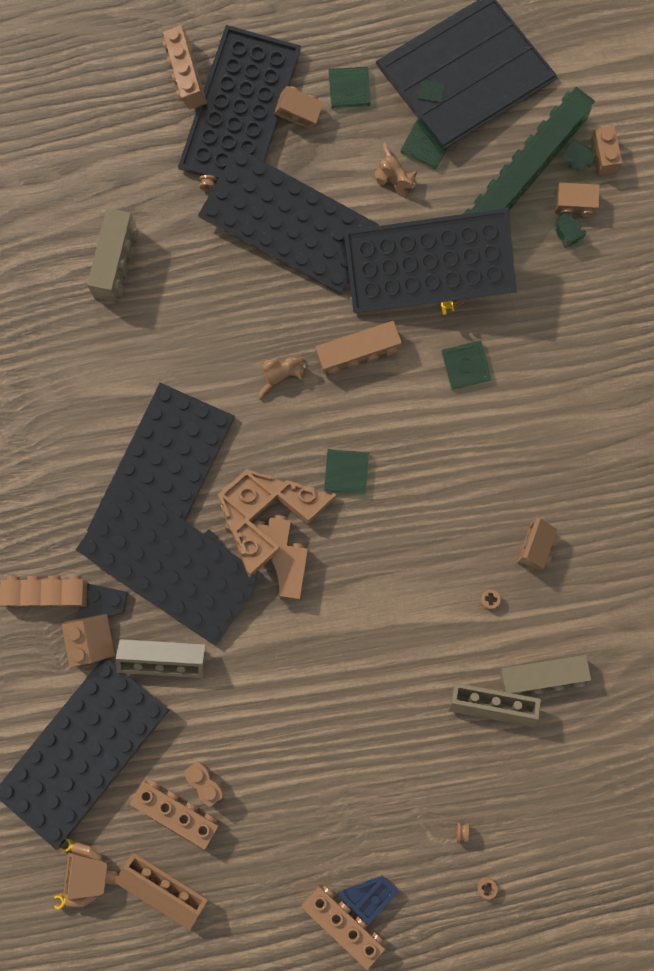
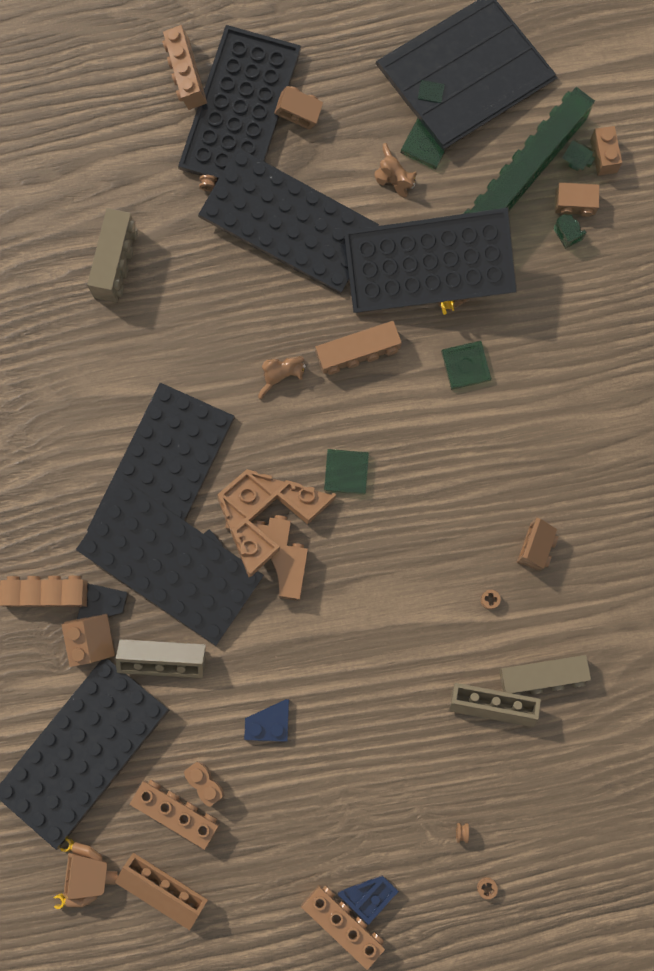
clear green tile [328,66,371,109] -> none
none -> dark blue wing [244,699,289,742]

